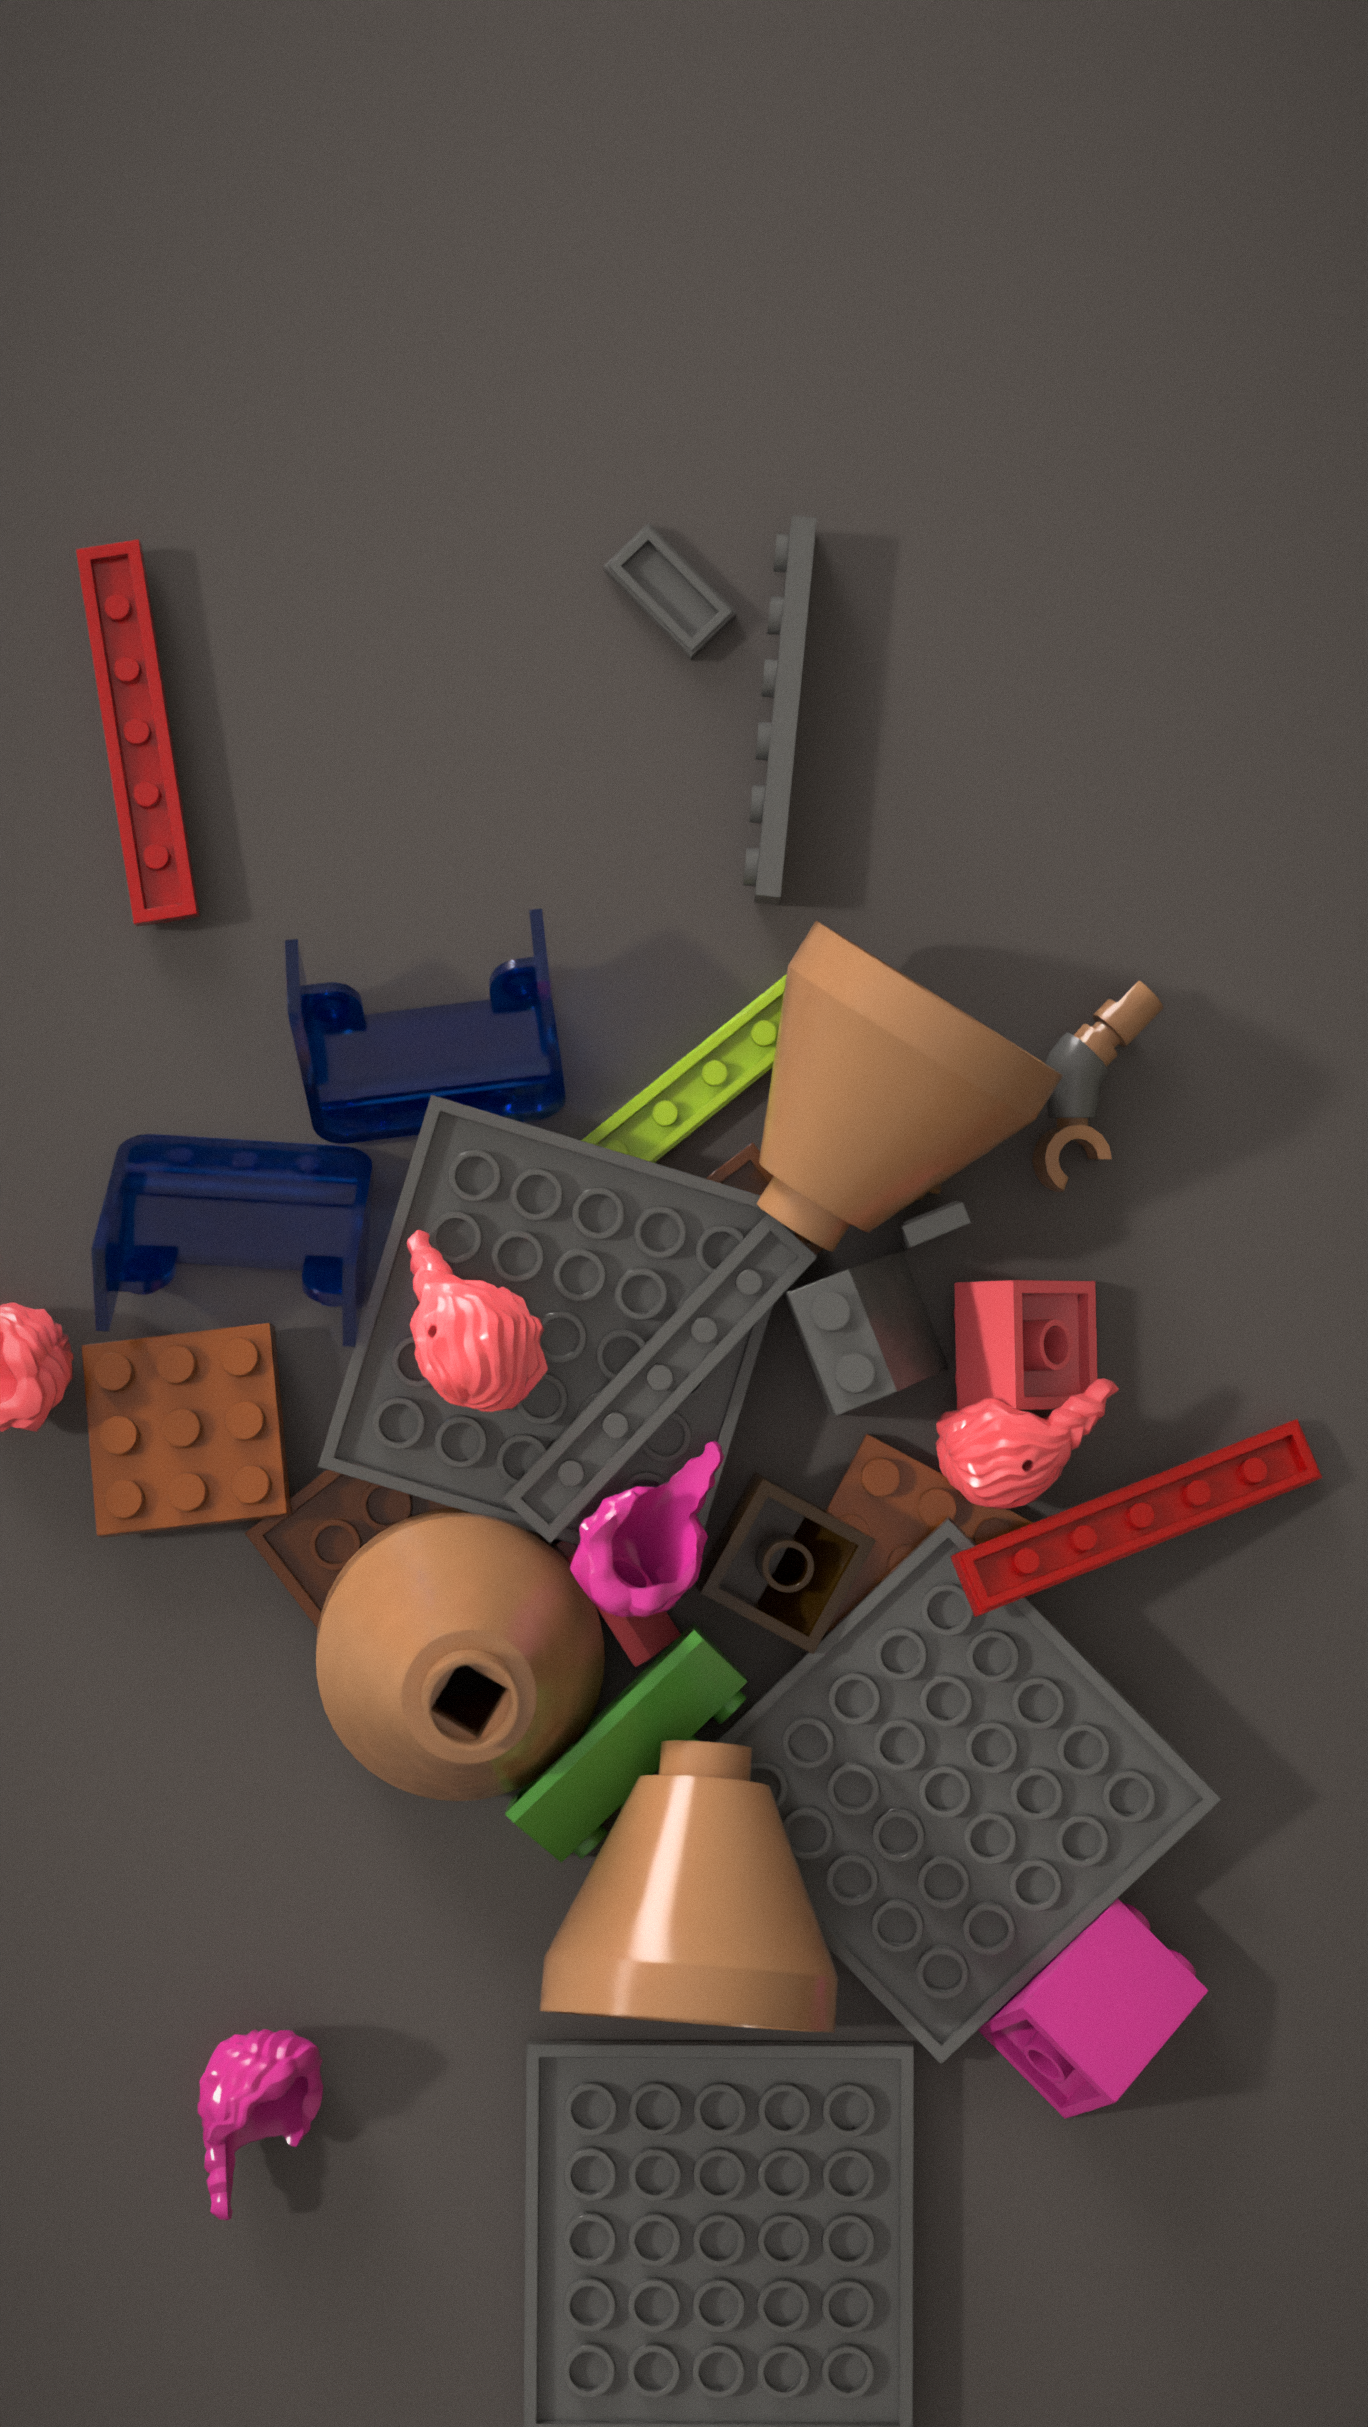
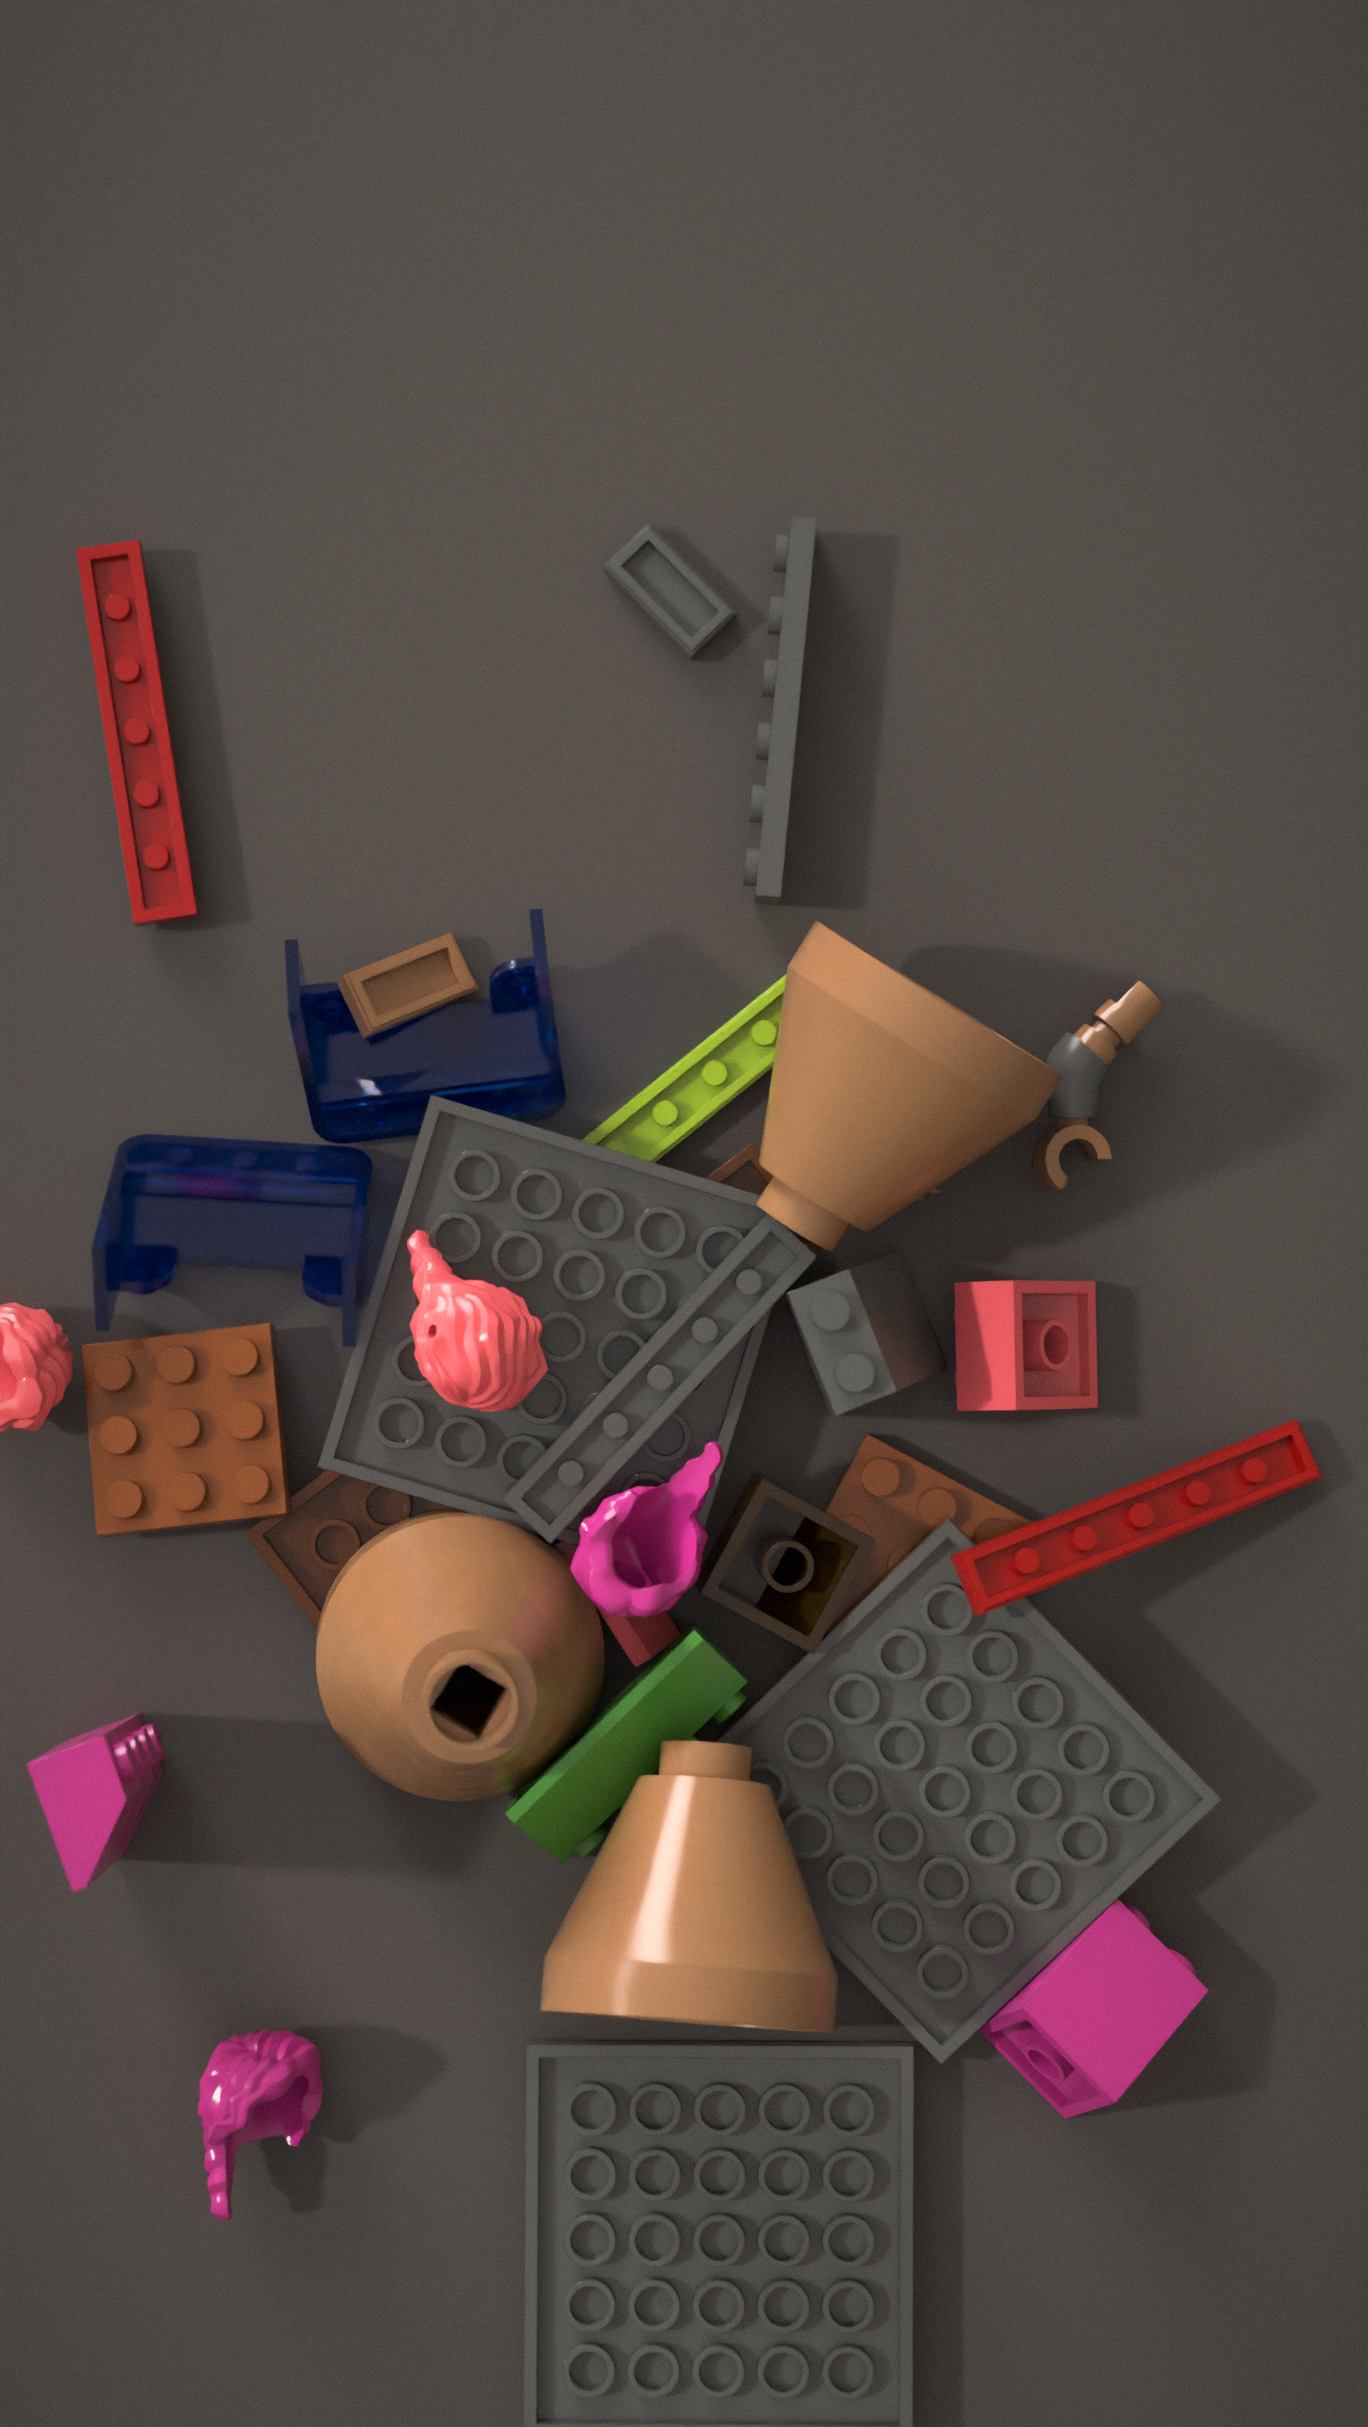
dark grey tile [895,1200,971,1252] -> none
coral hair [935,1378,1119,1509] -> none
none -> dark pink slope [27,1713,167,1892]
none -> medium nougat tile [336,932,479,1039]

